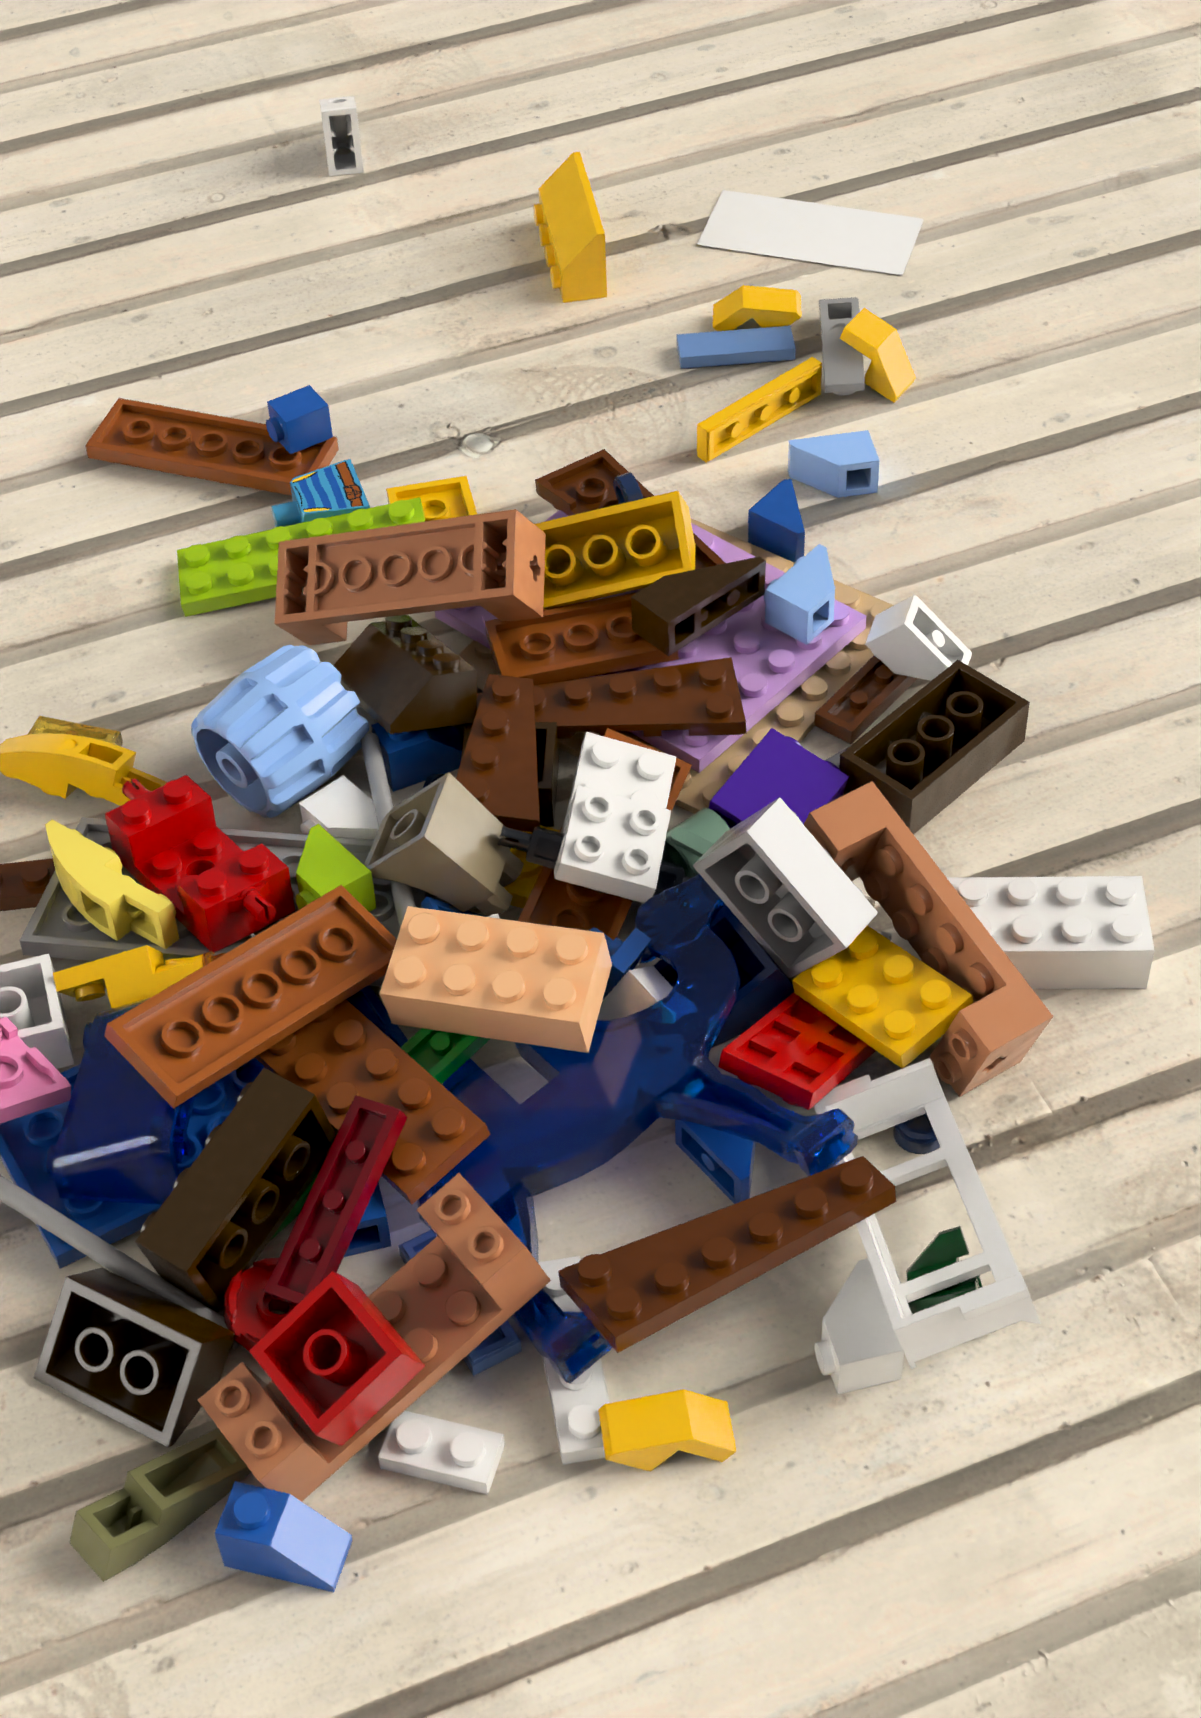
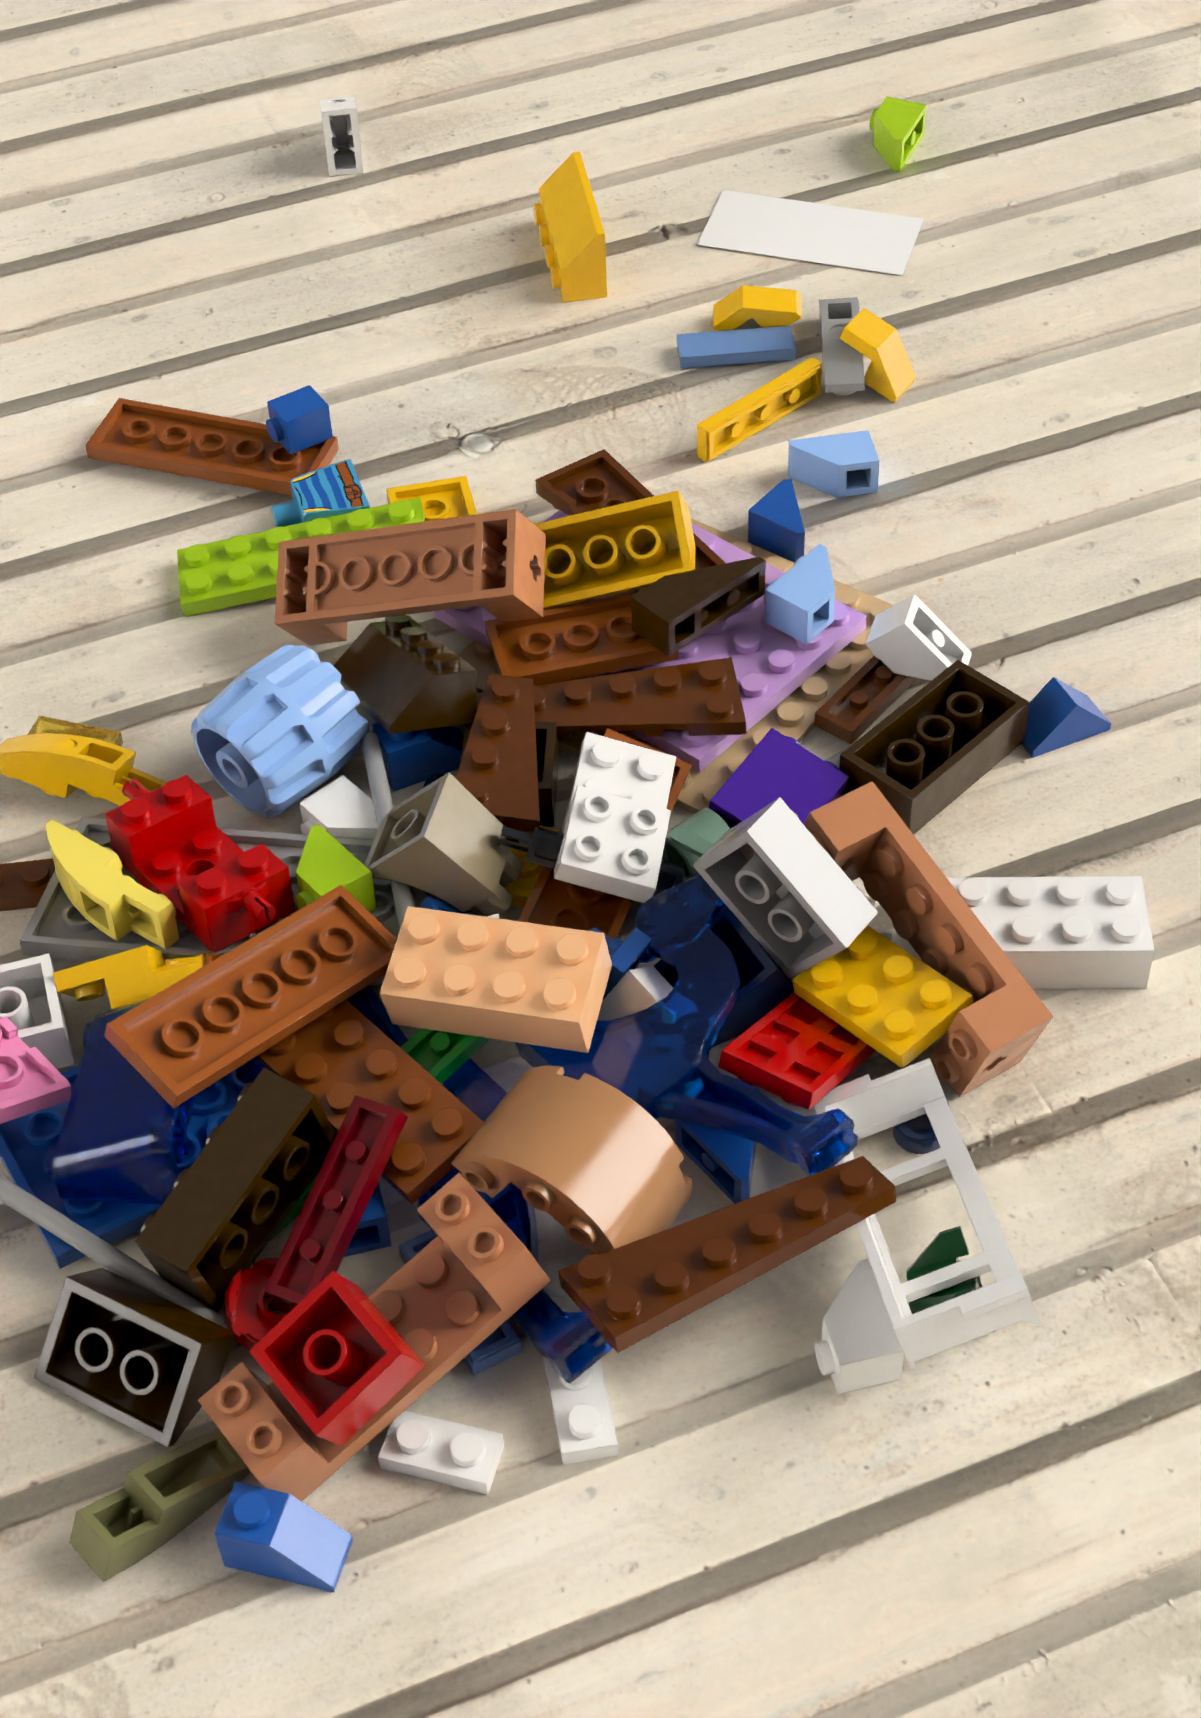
yellow slope [598,1389,737,1472] -> none
dark blue tile [613,472,643,504] -> none
none -> medium nougat cylinder [451,1066,692,1256]
none -> lime slope [869,96,926,172]
none -> blue slope [1022,677,1111,758]

